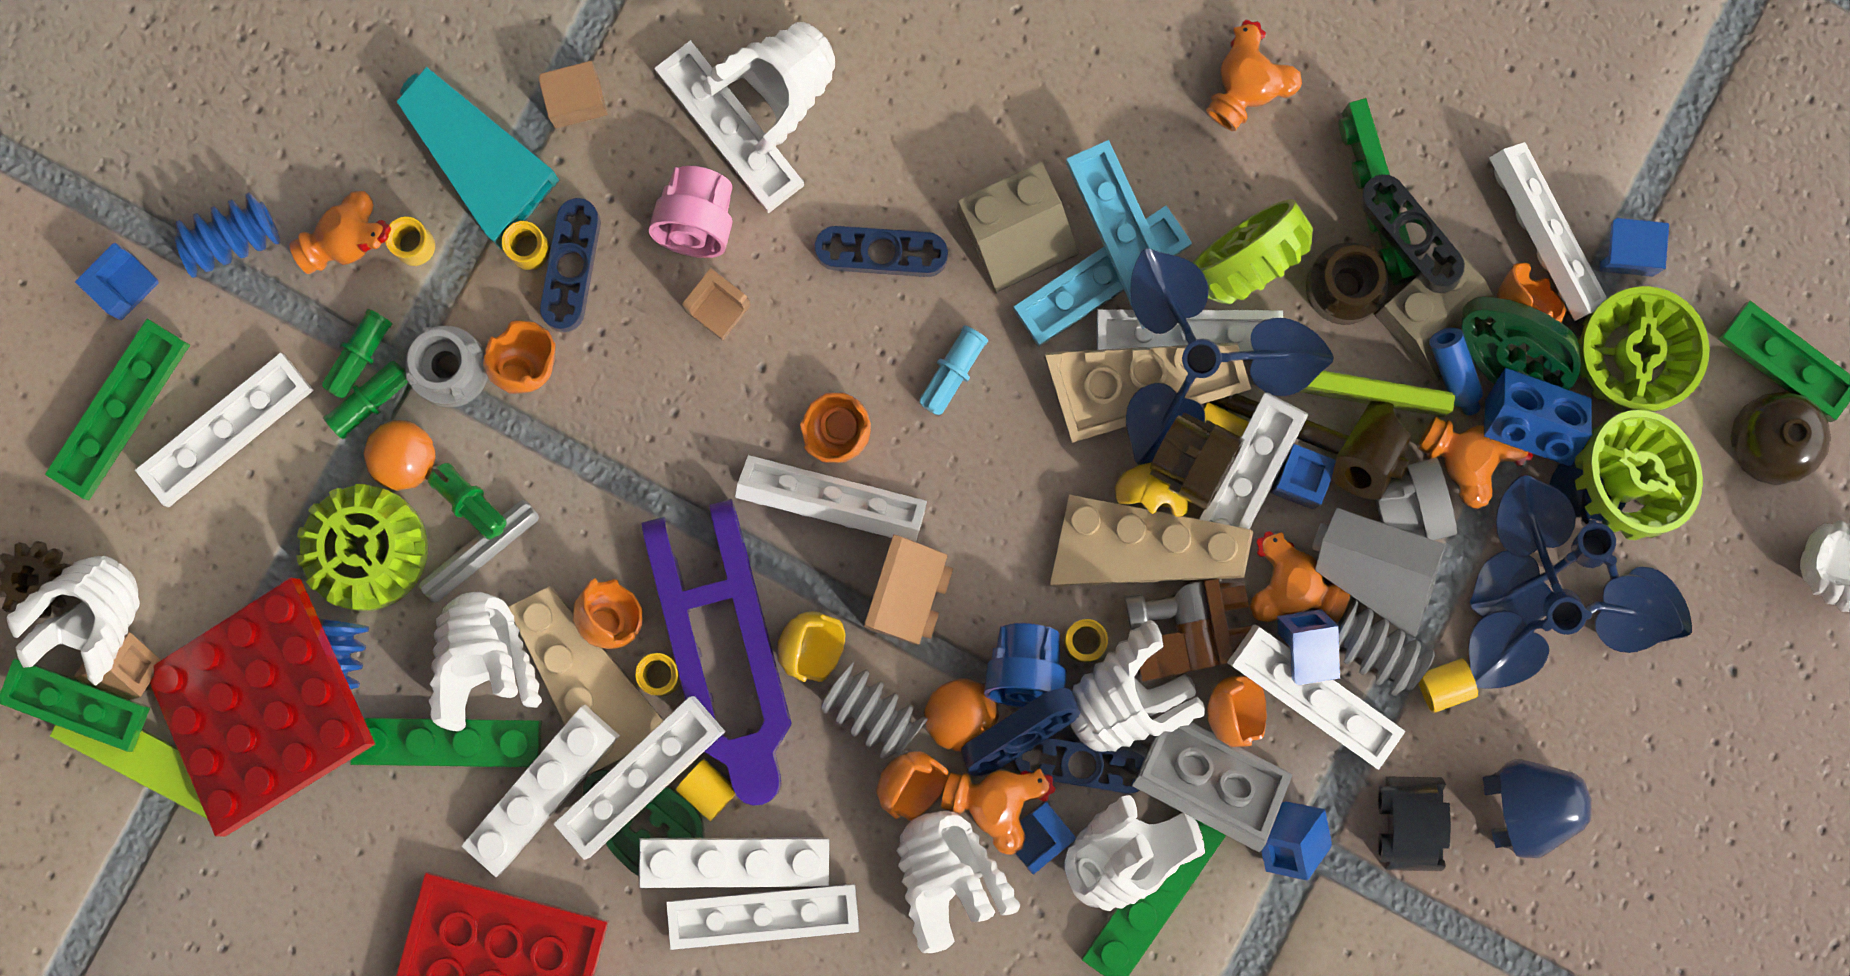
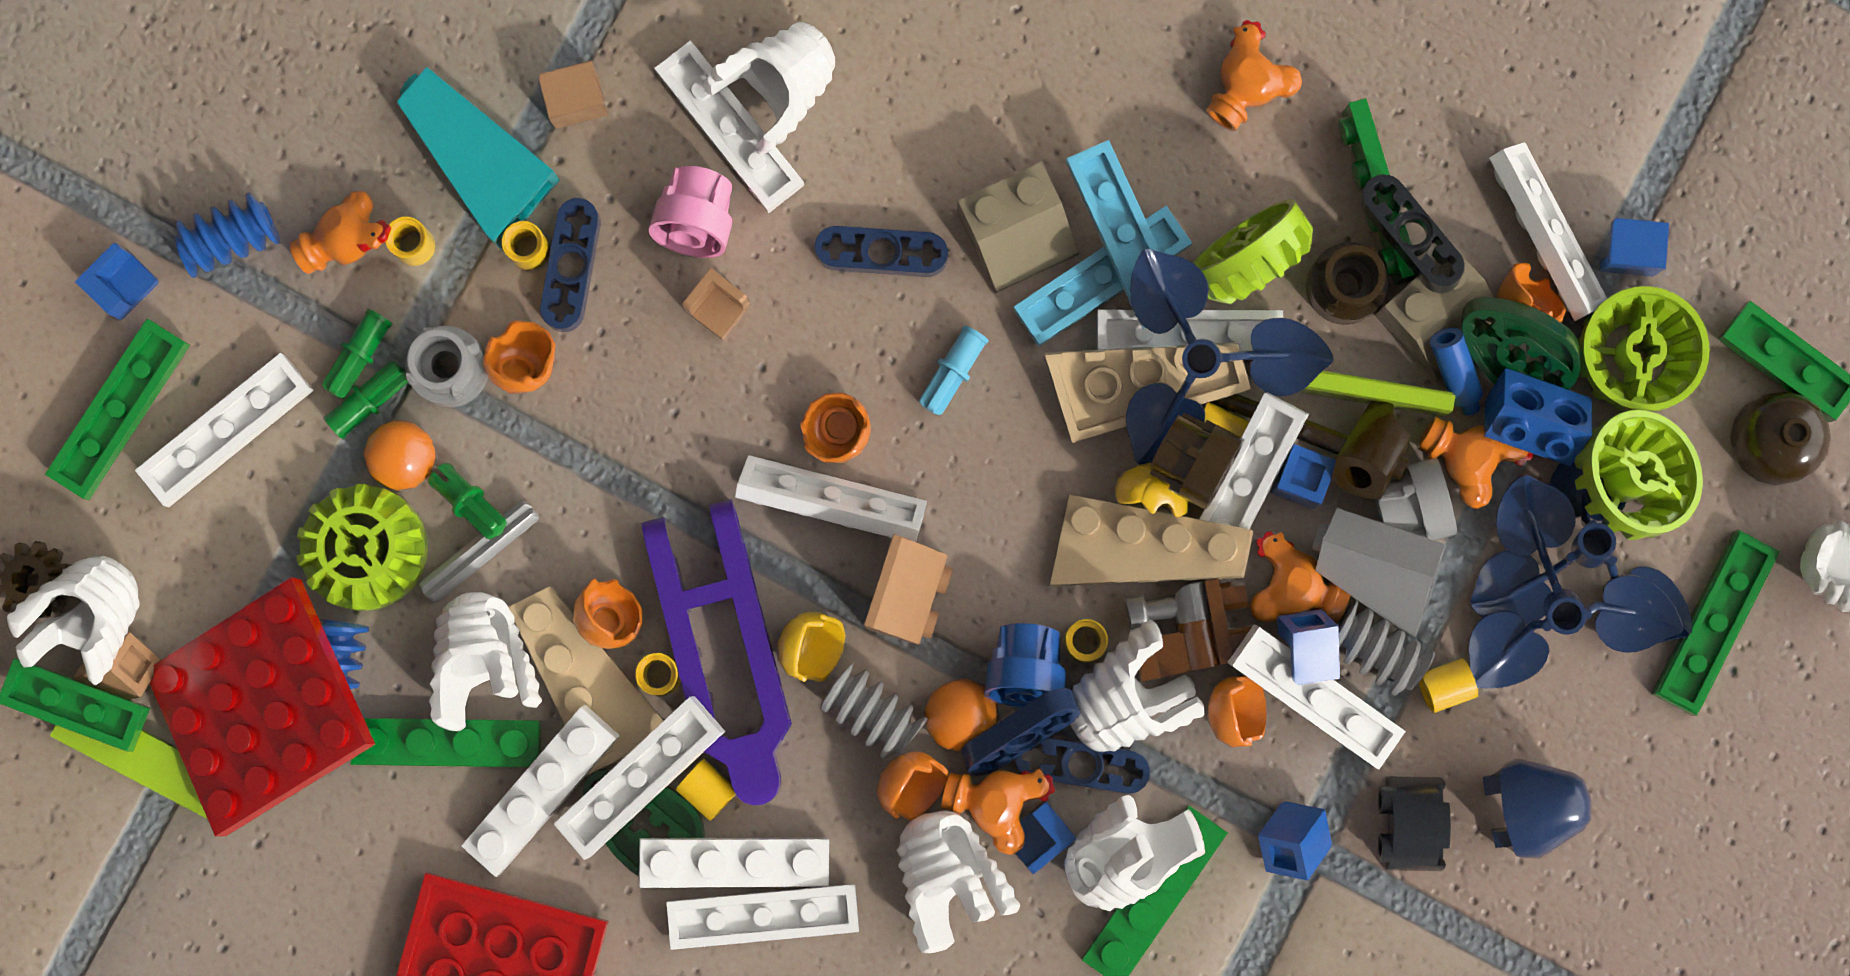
light grey tile [1133,710,1293,853] -> none
none -> green tile [1651,530,1780,716]

